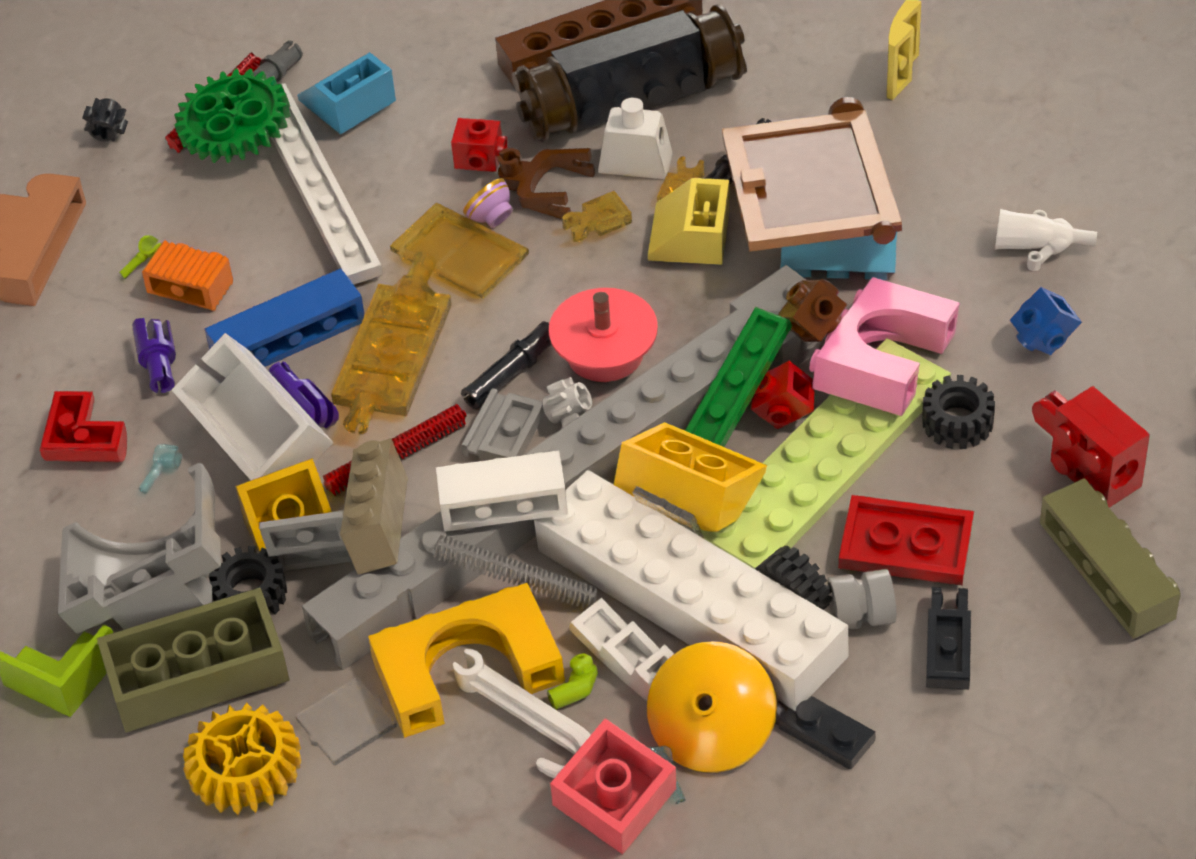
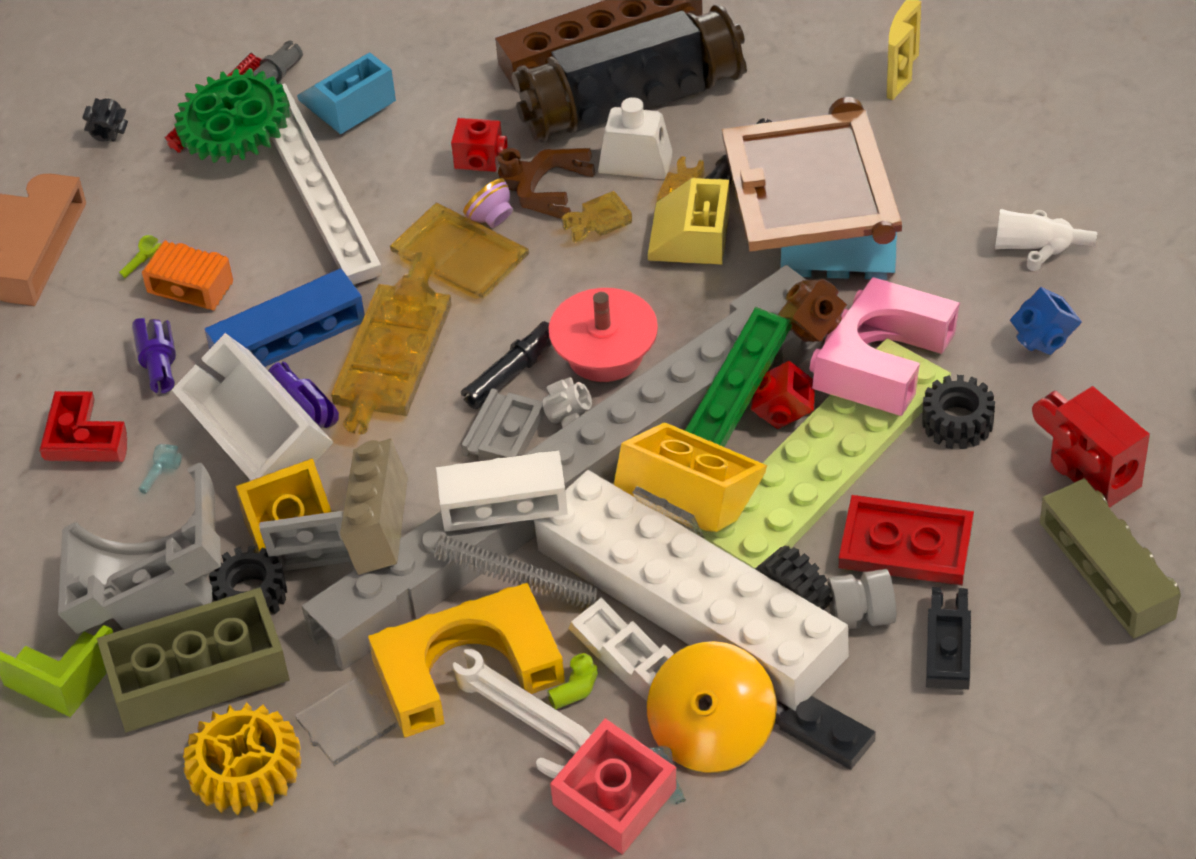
red axle [323,404,467,496] -> none

